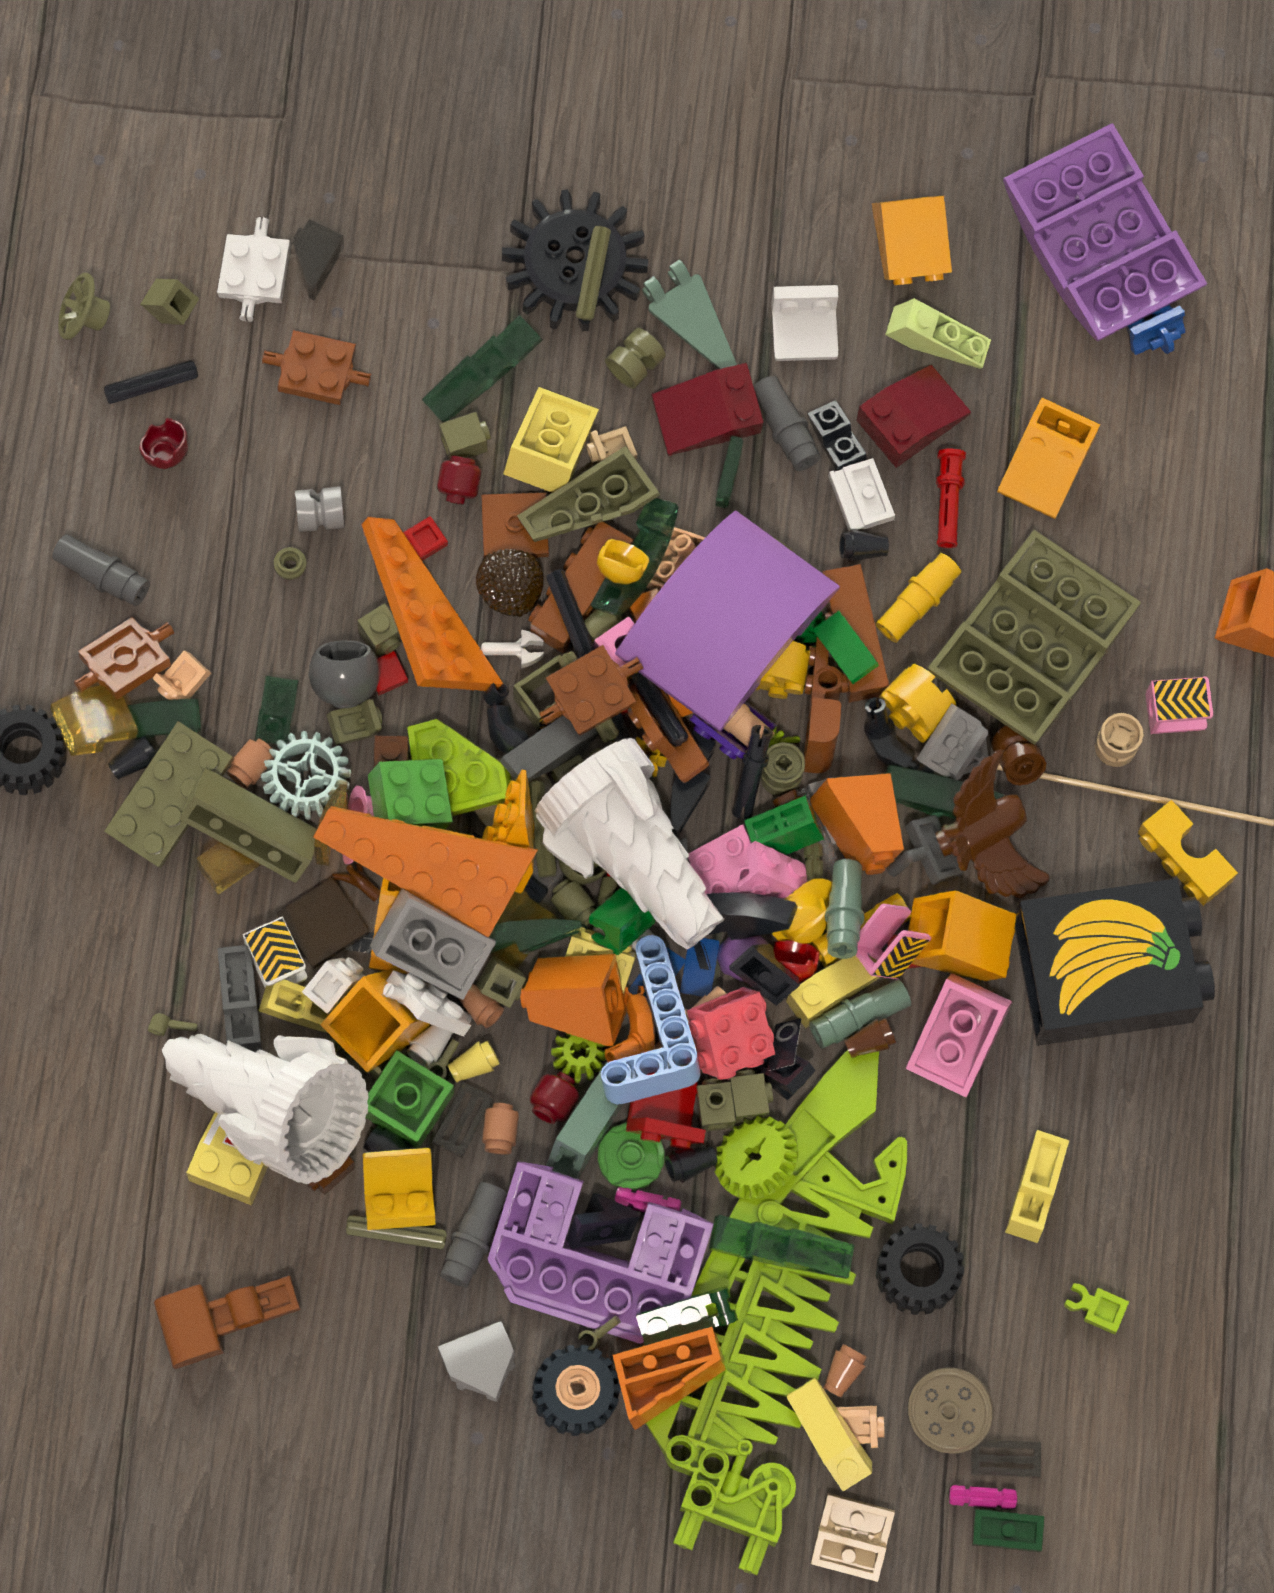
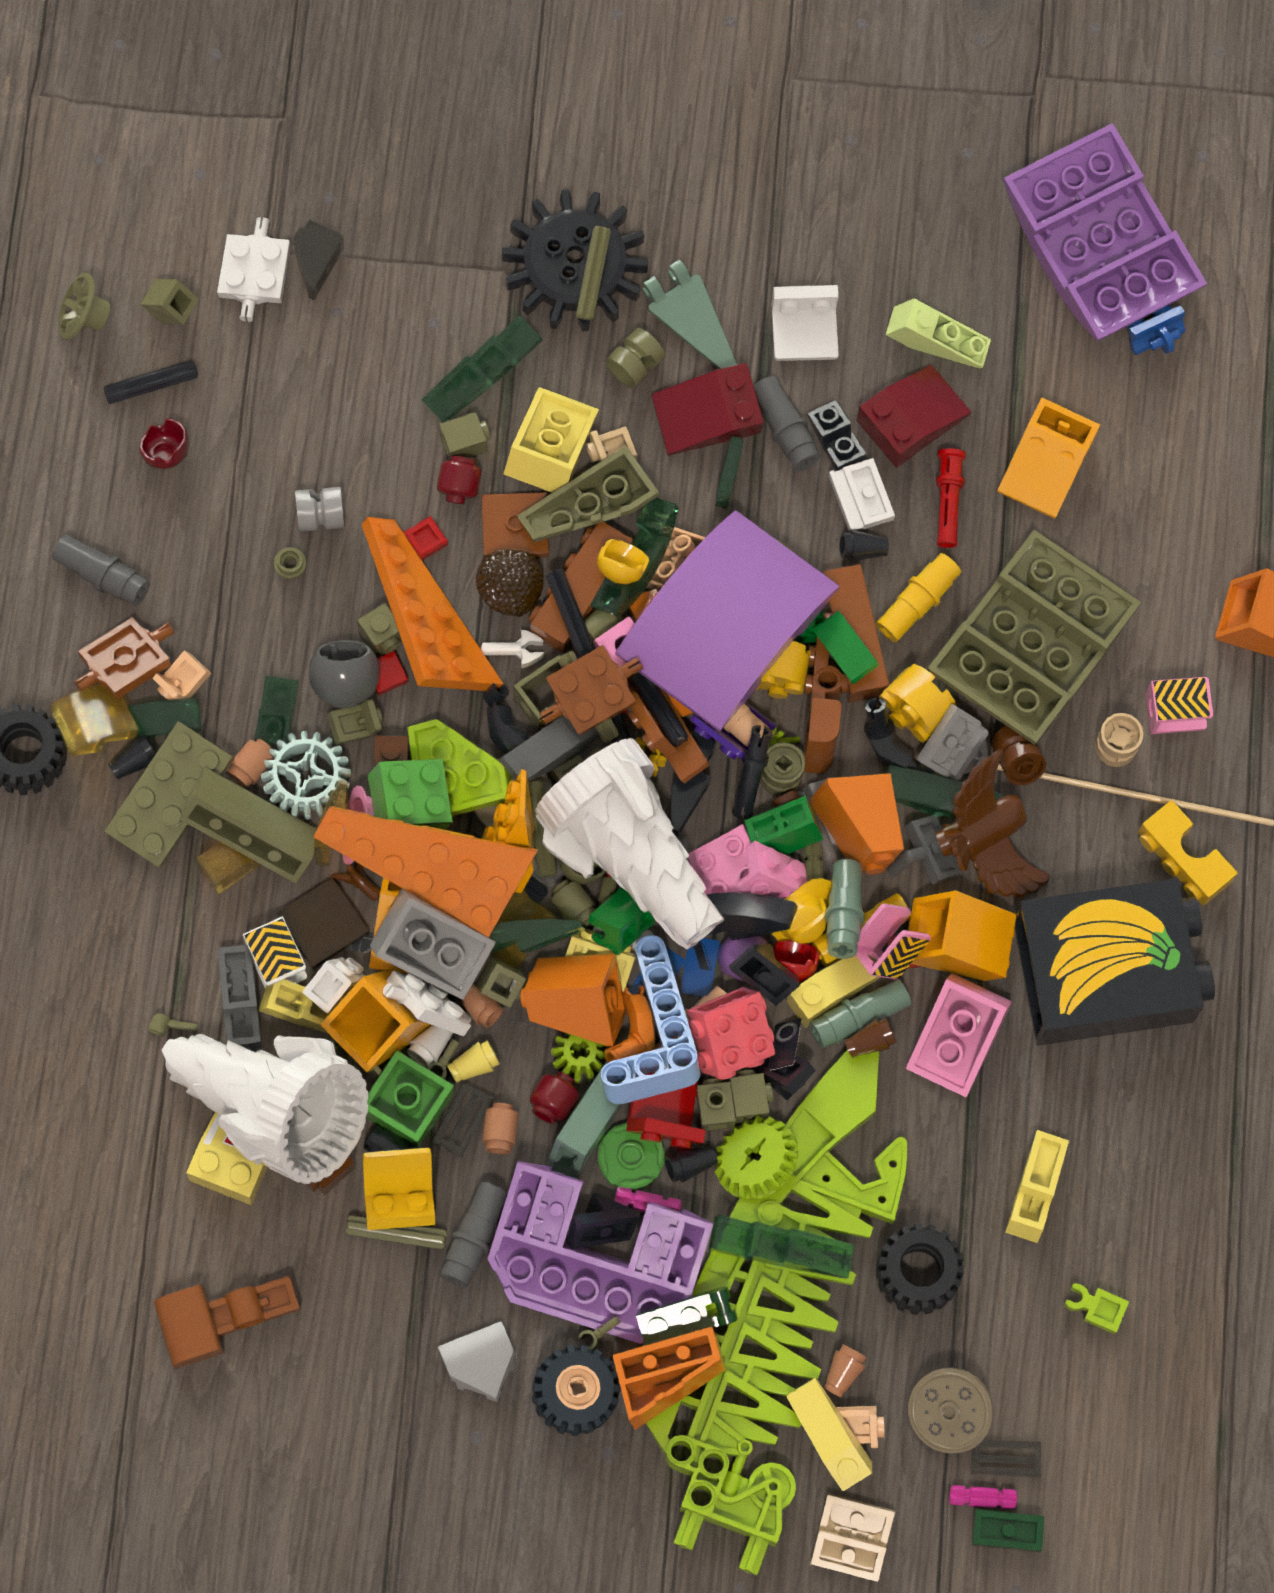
dark orange plate [262,330,372,405] -> none
light orange slope [872,196,952,285] -> none

